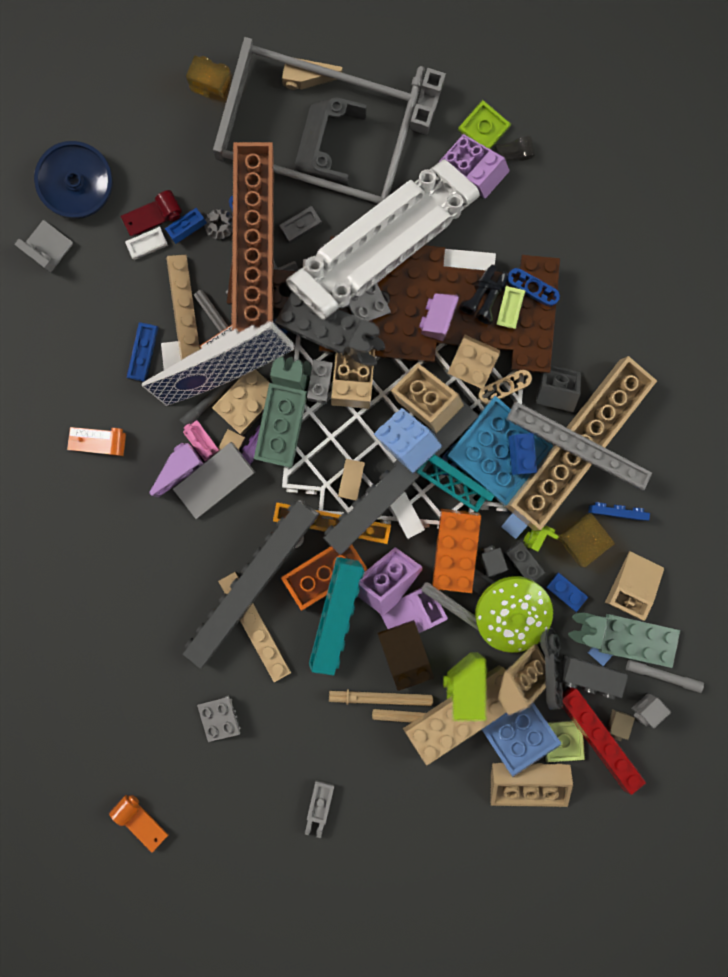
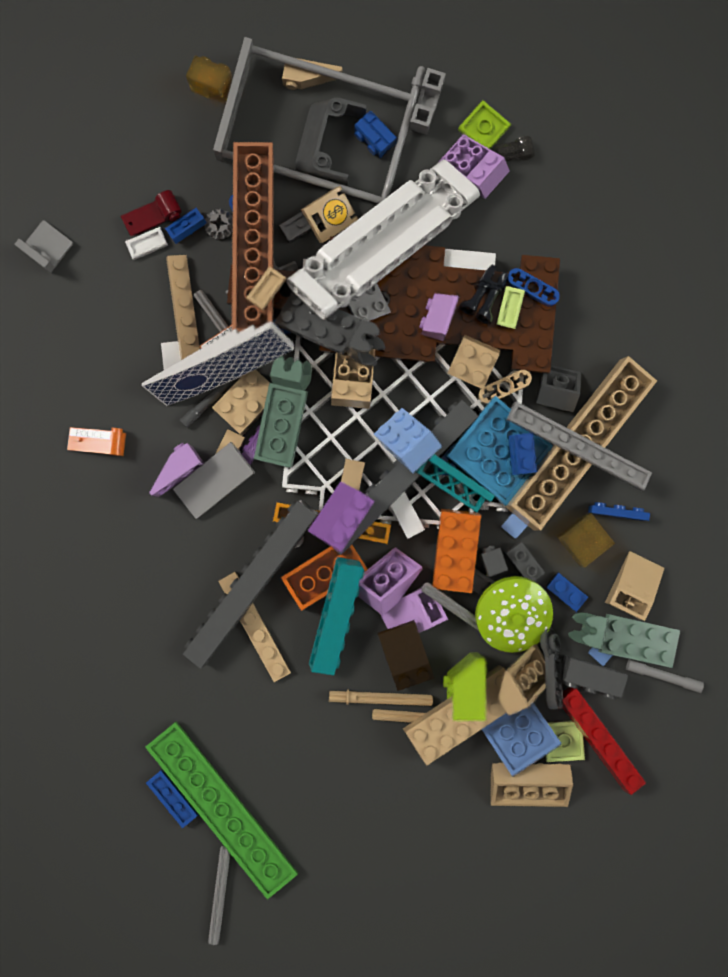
dark blue dish [34,141,113,219] -> none
orange door [109,795,169,853] -> none
blue tile [126,322,159,382] -> none
bright pink hinge [183,420,219,462] -> none
light grey hinge [197,695,241,742] -> none
light grey hinge [305,780,334,838] -> none
light grey brick [307,360,333,404] -> none
tan brick [391,363,464,433] -> none
lime bracket [524,525,559,552] -> none
dark tan brick [606,709,635,741] -> none
light grey brick [631,693,671,728] -> none
none -> bright green plate [145,721,298,900]
none -> blue plate [146,769,198,829]
none -> light grey axle [208,846,230,945]
none -> tan tile [246,266,286,311]
none -> tan container [301,186,358,243]
none -> medium lavender slope [308,482,374,553]
none -> blue brick [354,111,397,158]

